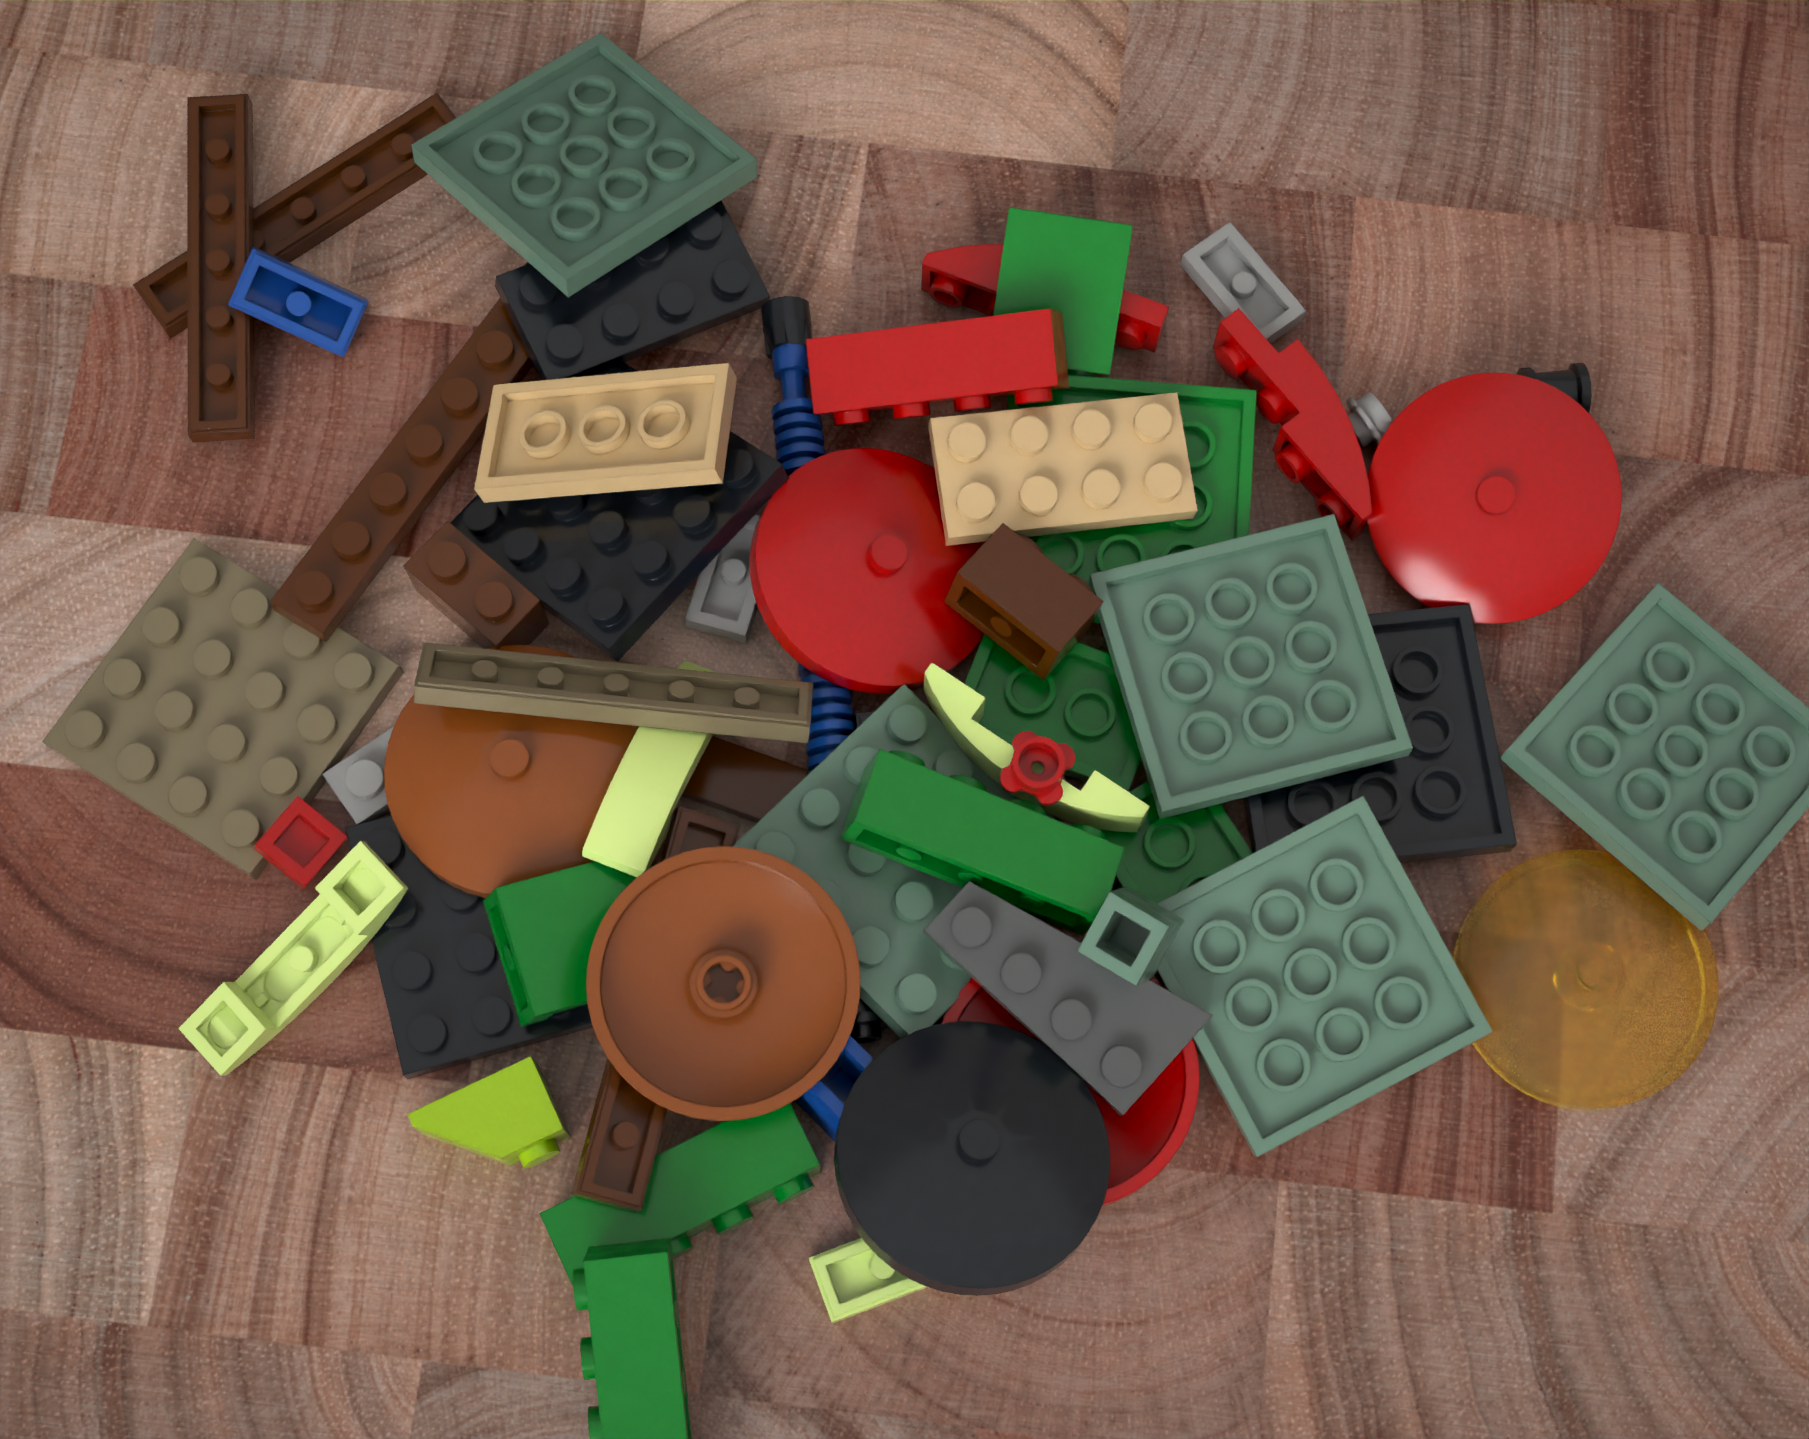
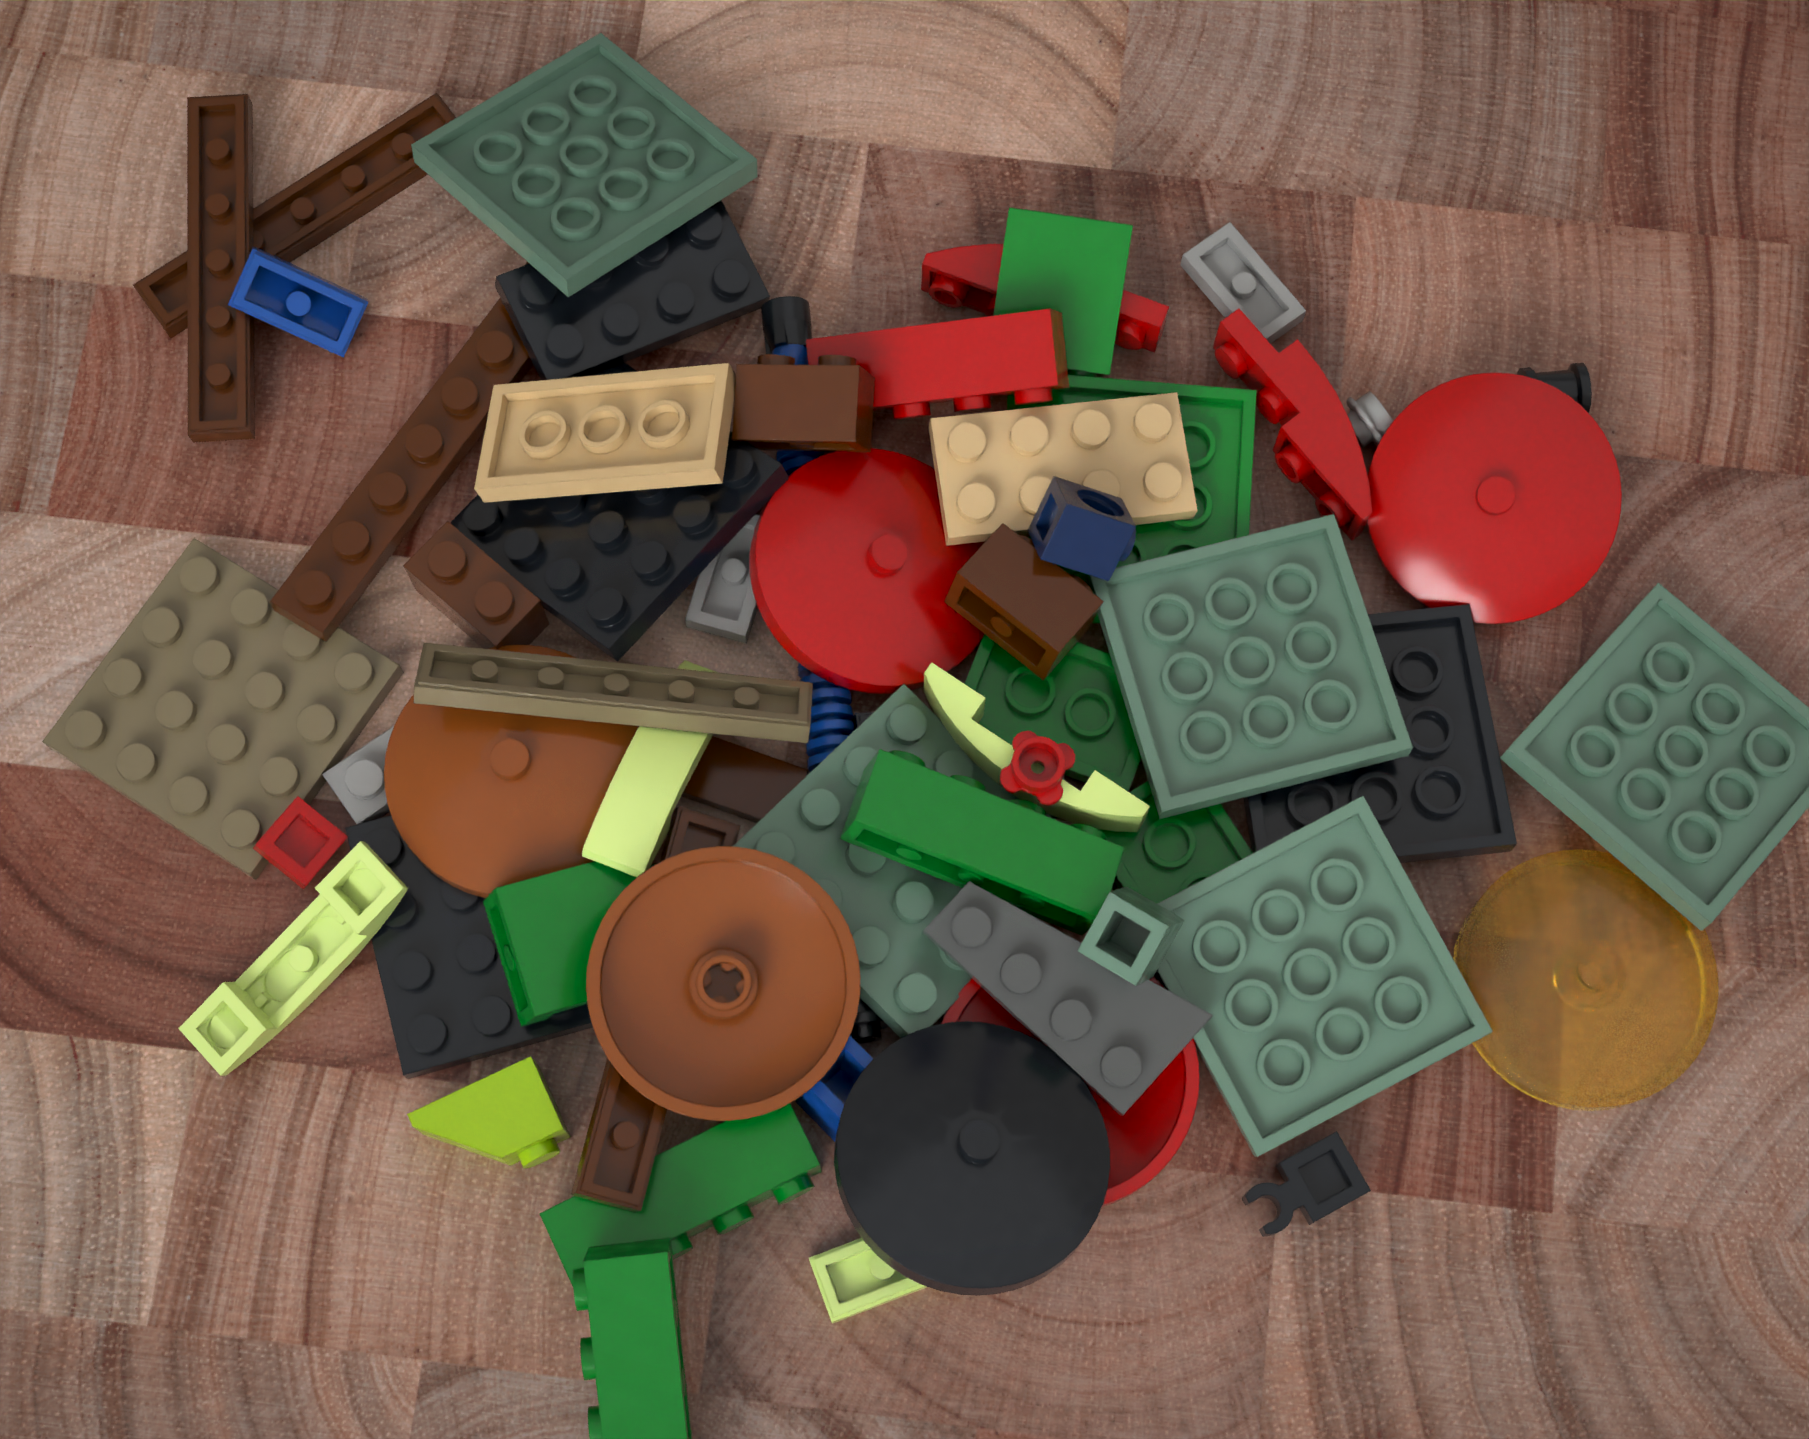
none -> reddish brown brick [732,354,875,452]
none -> dark blue brick [1028,476,1136,581]
none -> black plate [1242,1131,1371,1237]

